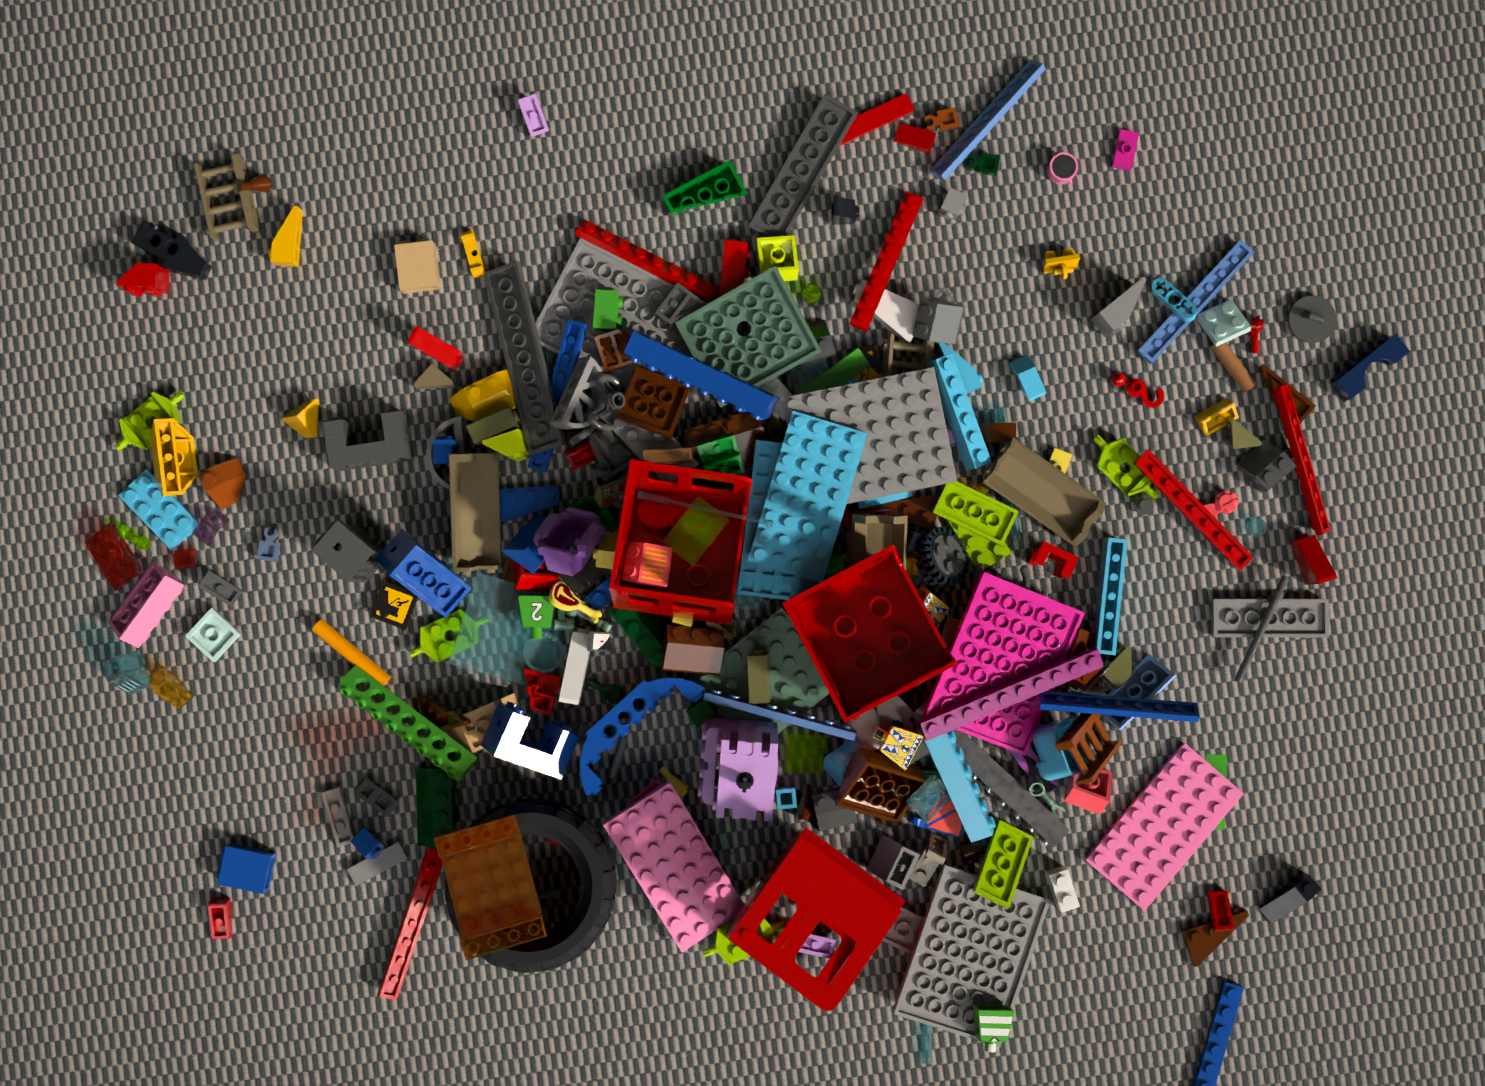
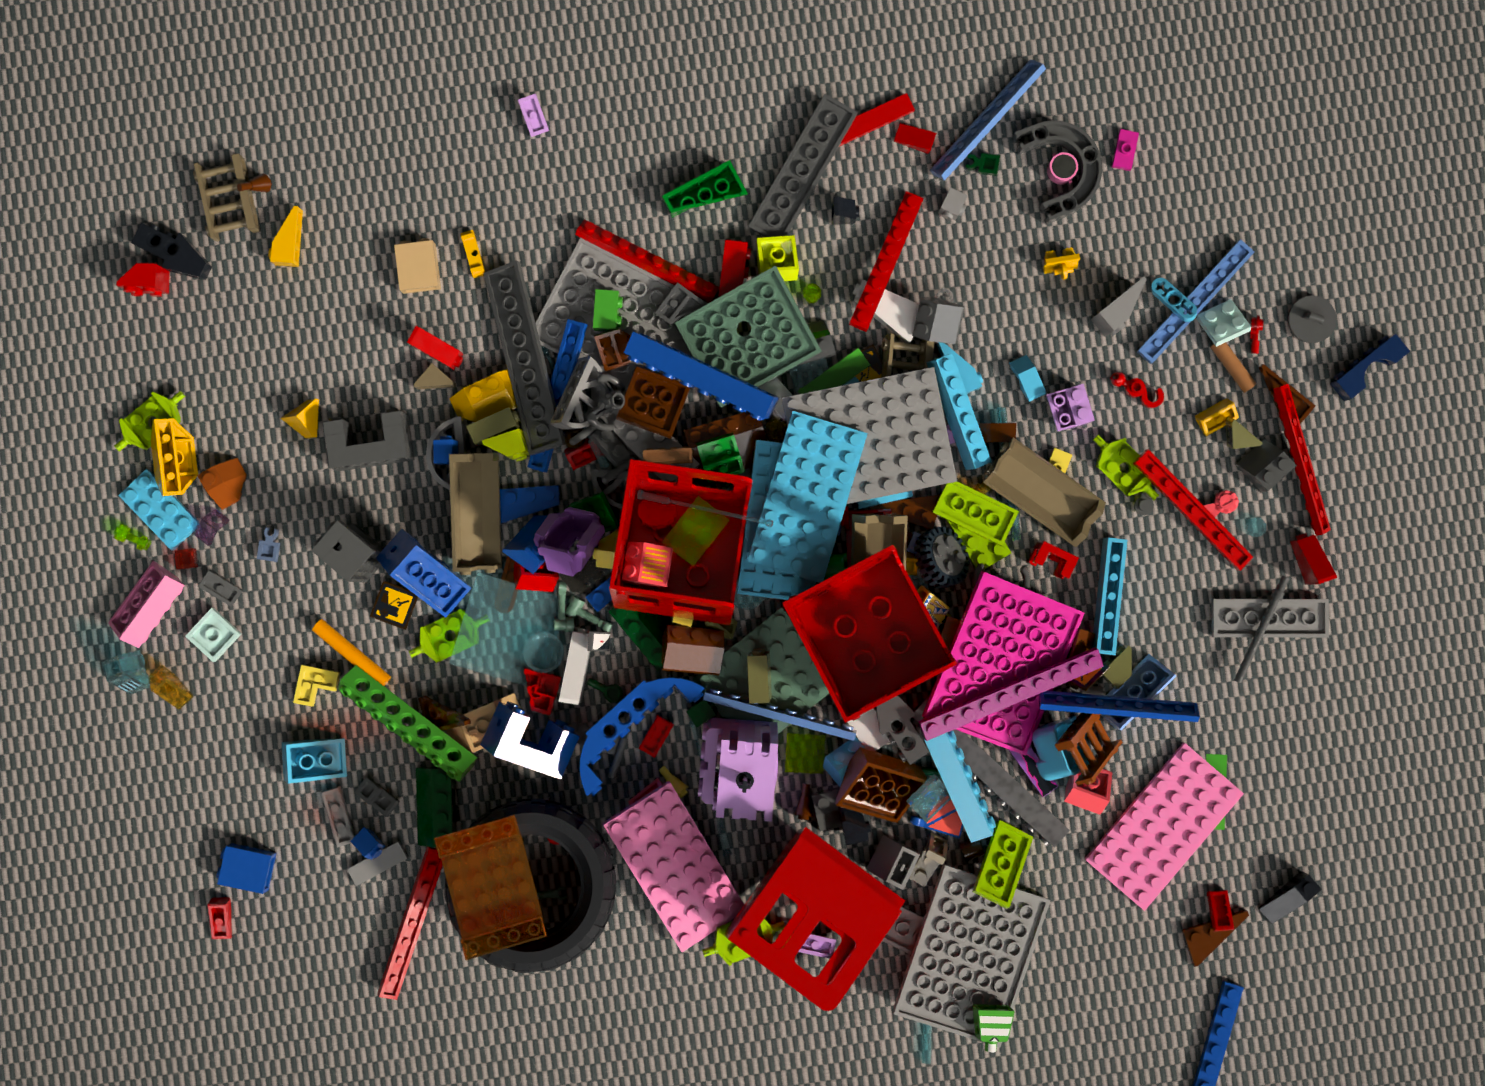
clear red plate [85,522,143,591] -> none
bright green torso [517,596,554,640] -> none
light yellow piece [548,581,602,624] -> none
slope [594,476,627,508] -> none
medium azure brick [775,785,797,810] -> none
torso [873,725,923,770] -> none
dark orange plate [924,107,959,132] -> none
sand green brick [1027,775,1065,817] -> none
white brick [1045,866,1080,913] -> none
none -> medium azure slope [282,738,347,784]
none -> light yellow plate [293,665,341,707]
none -> red plate [638,715,674,758]
none -> black slope [839,807,871,845]
none -> dark grey piece [1012,120,1102,225]
none -> lavender slope [1046,384,1095,432]

